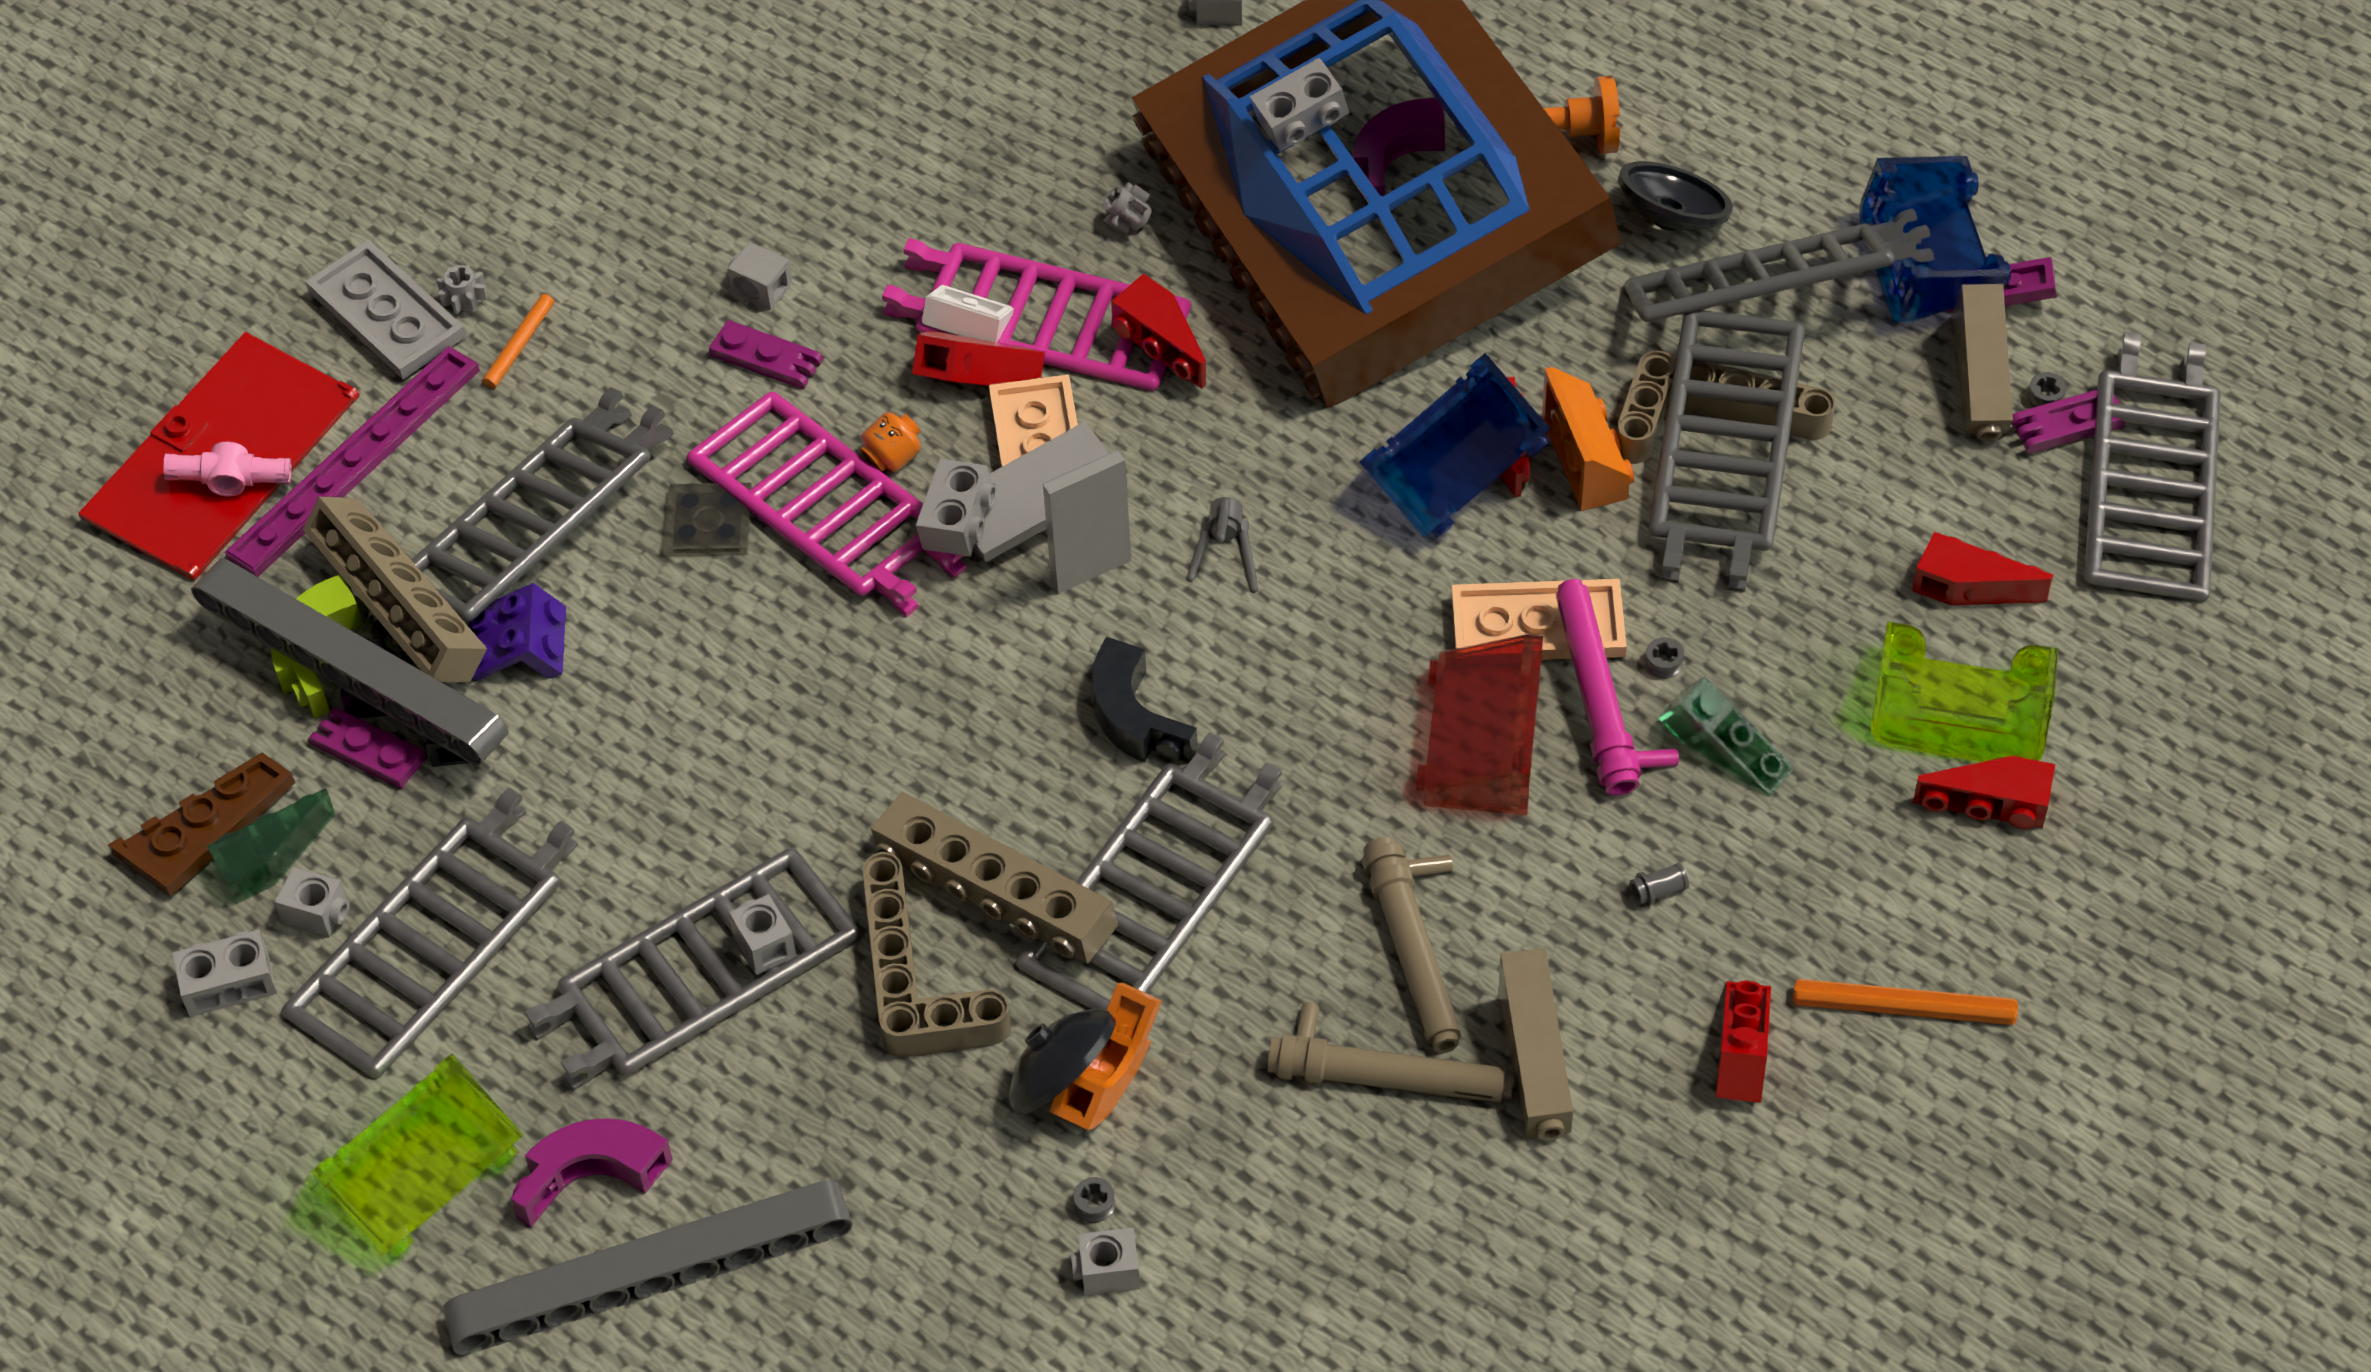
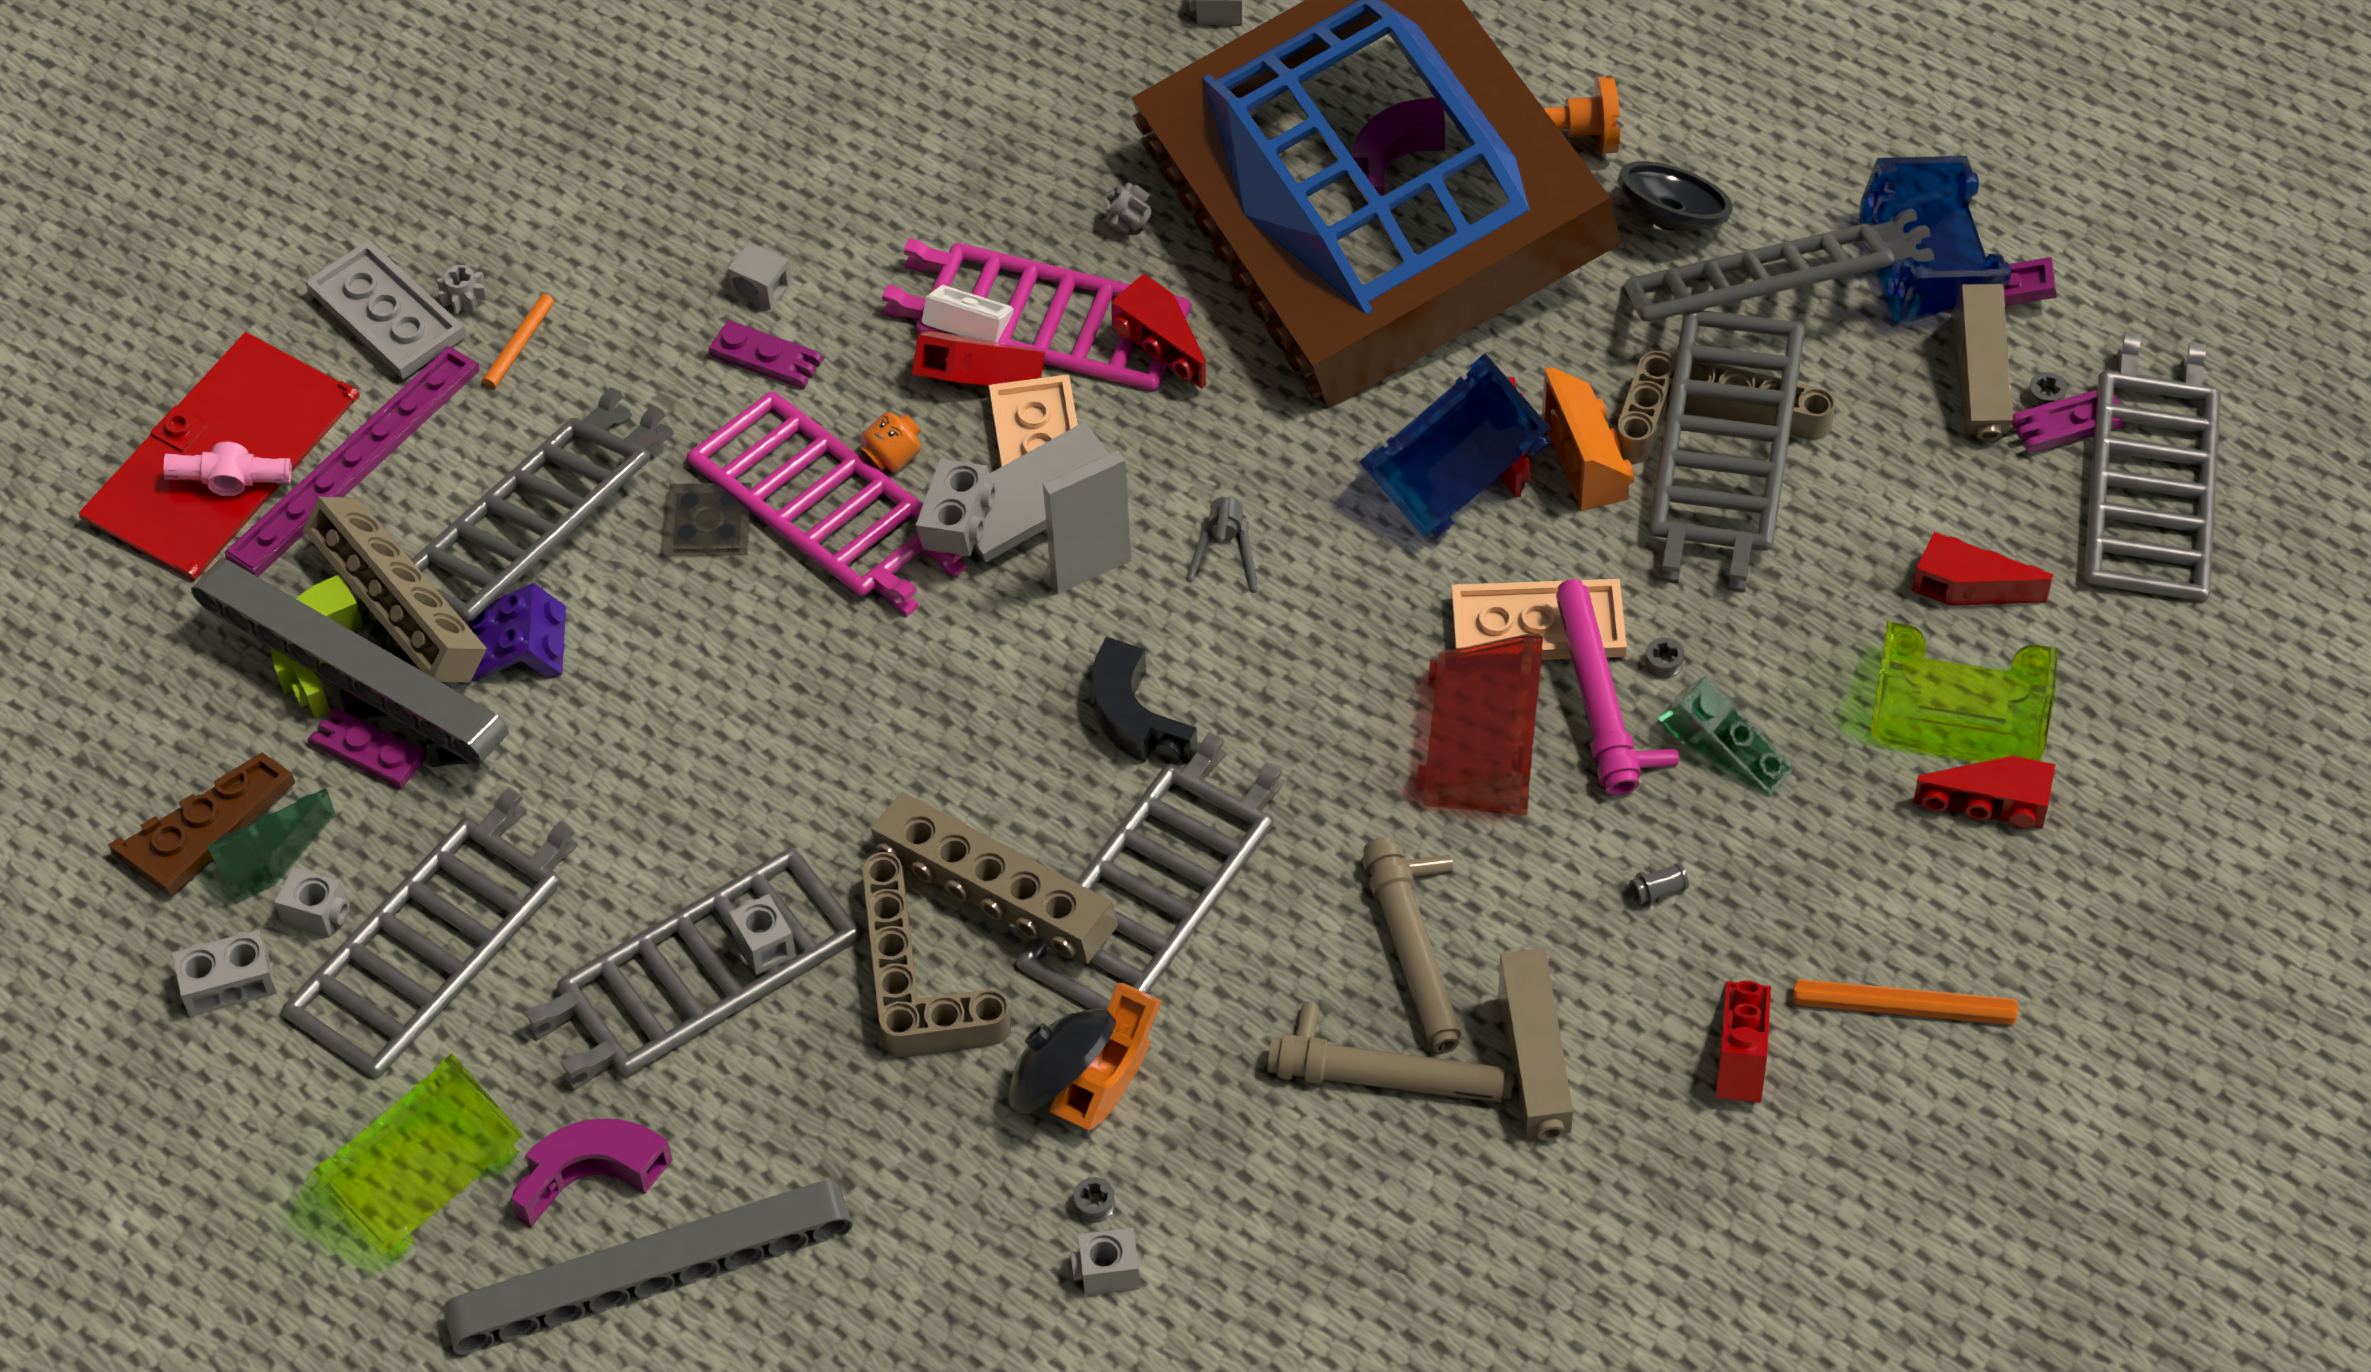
light grey brick [1250,57,1349,152] -> none

